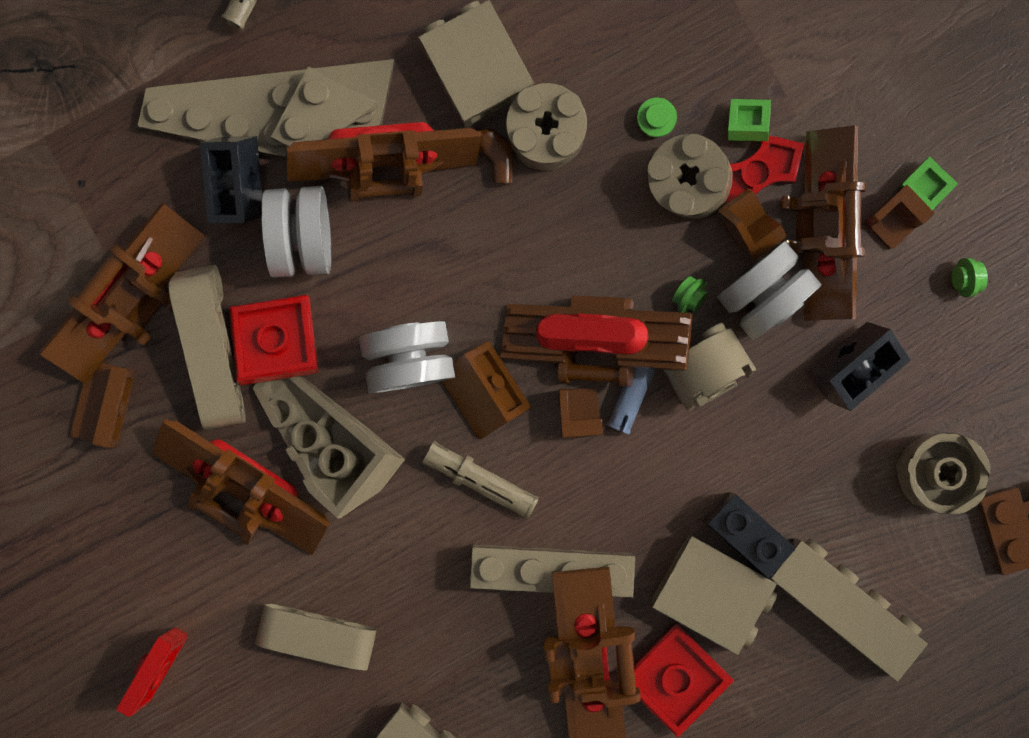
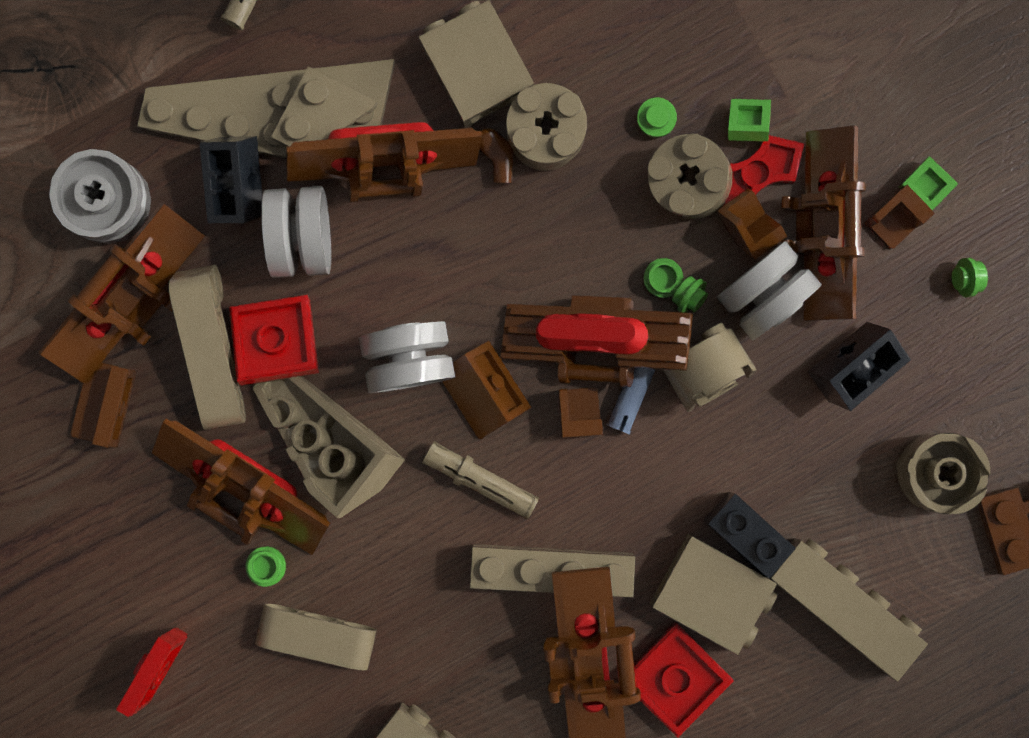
none -> light grey wheel [49,149,151,244]
none -> bright green plate [246,546,286,587]
none -> bright green plate [643,258,683,298]

